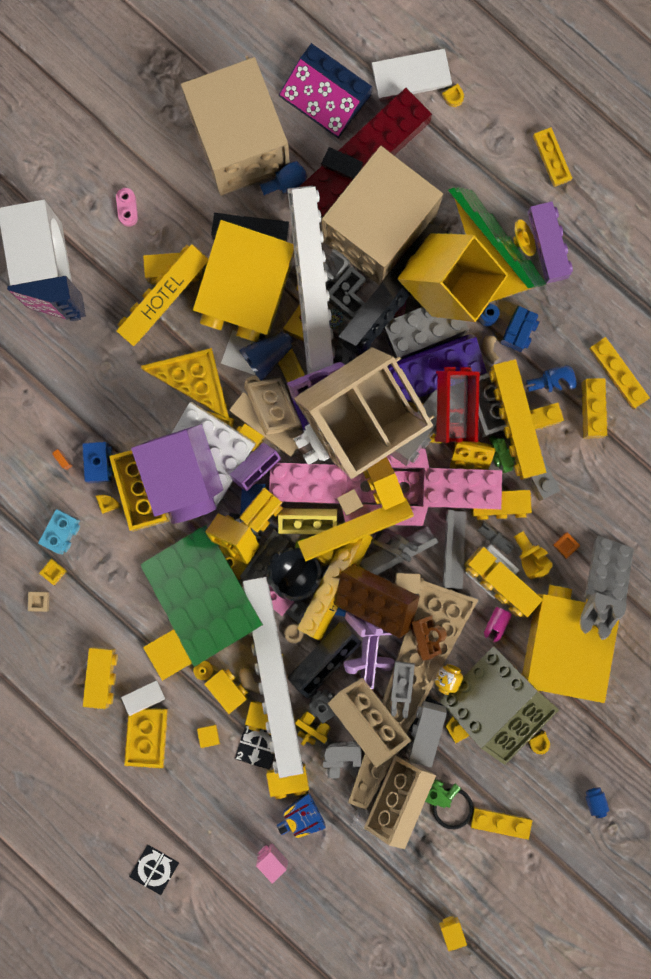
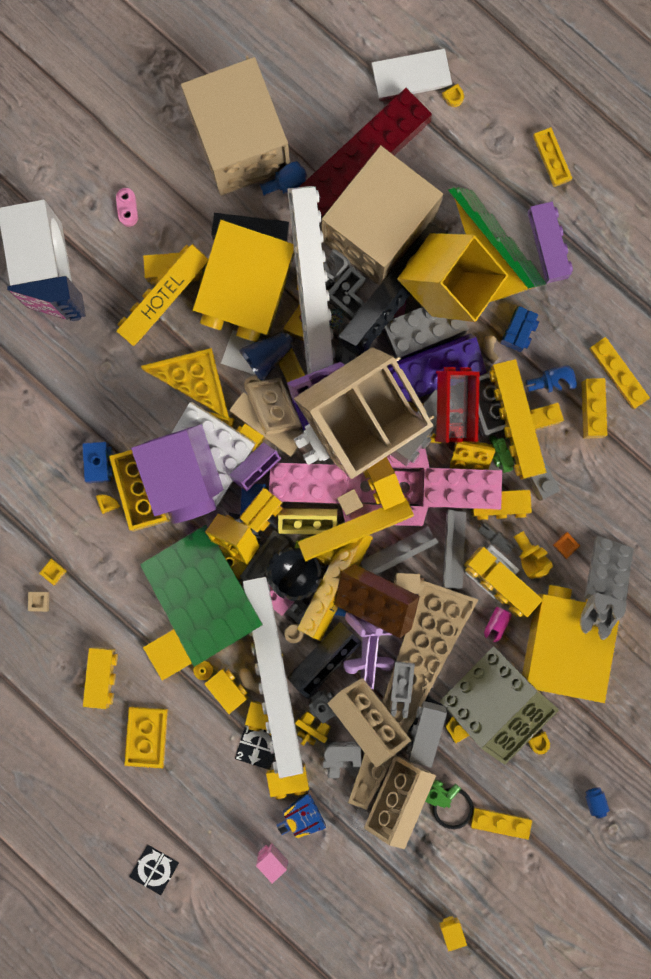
medium azure brick [38,509,80,554] -> none
orange tile [52,449,73,470] -> none
white tile [121,681,165,716] -> none
yellow tile [197,724,220,748] -> none
slope [279,43,372,139] -> none
black tile [321,147,364,180] -> none
dark grey hinge [371,528,419,562] -> none
dark orange plate [412,615,447,661] -> none
yellow head [435,664,463,695] -> none
blue brick [478,303,500,326] -> none
yellow dish [513,219,536,256] -> none

